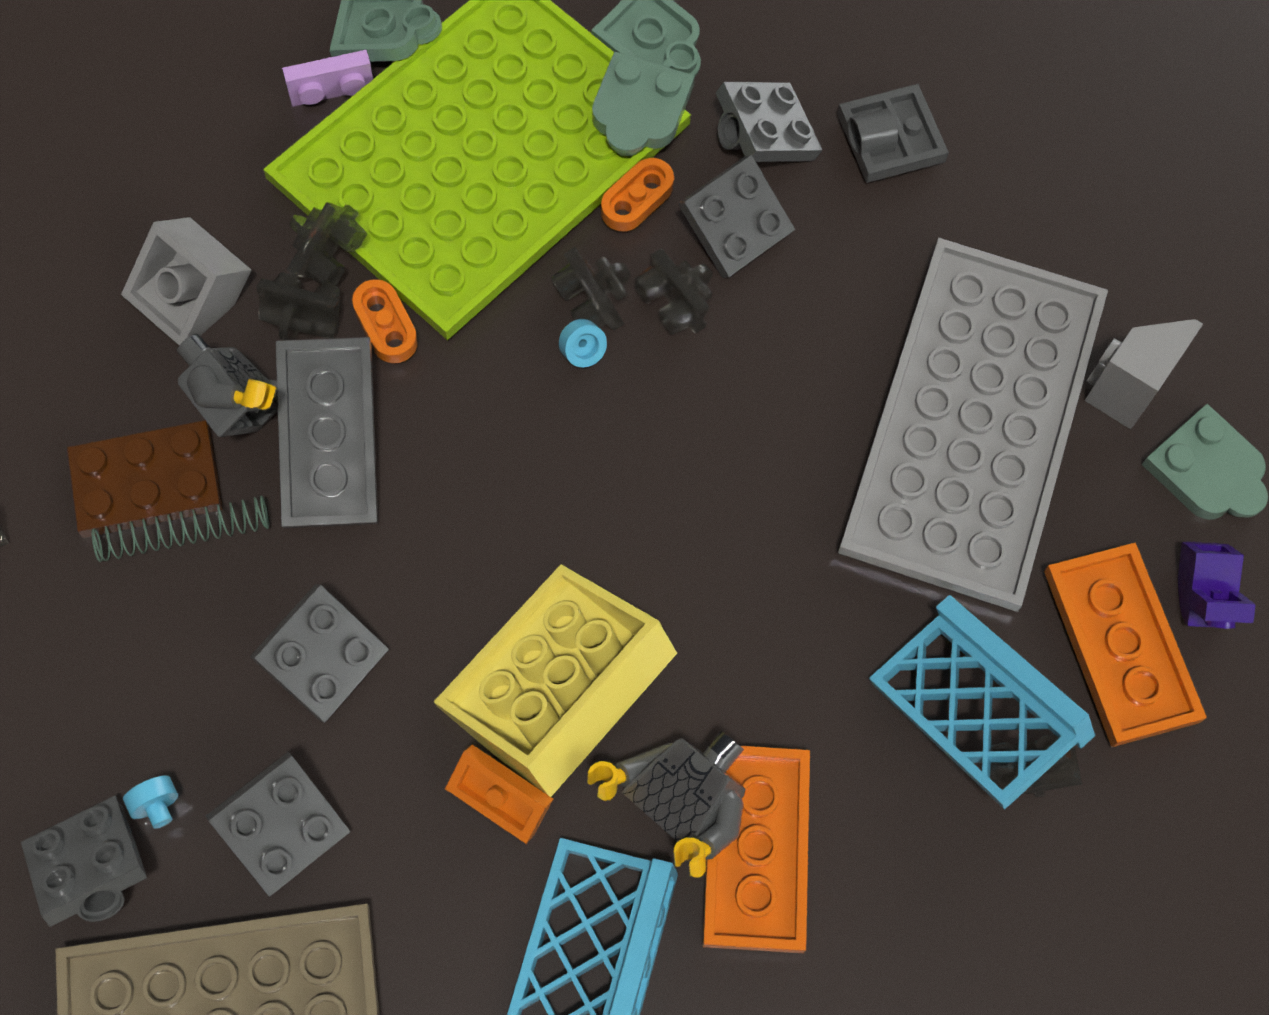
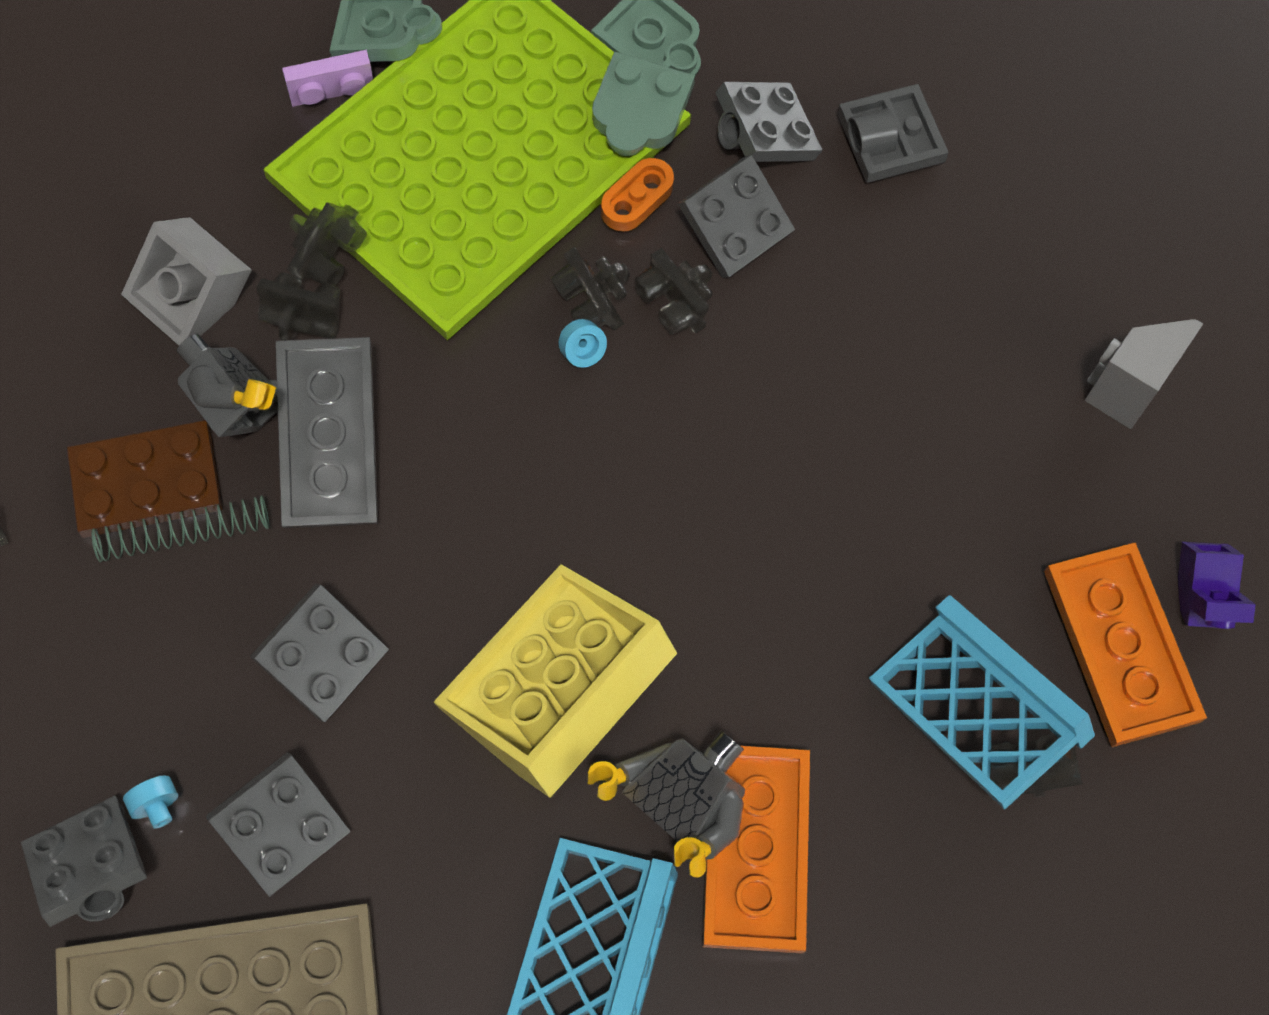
orange plate [352,279,418,363] -> none
orange plate [445,744,554,844] -> none
light grey plate [838,238,1108,612] -> none
sand green plate [1141,404,1268,520] -> none

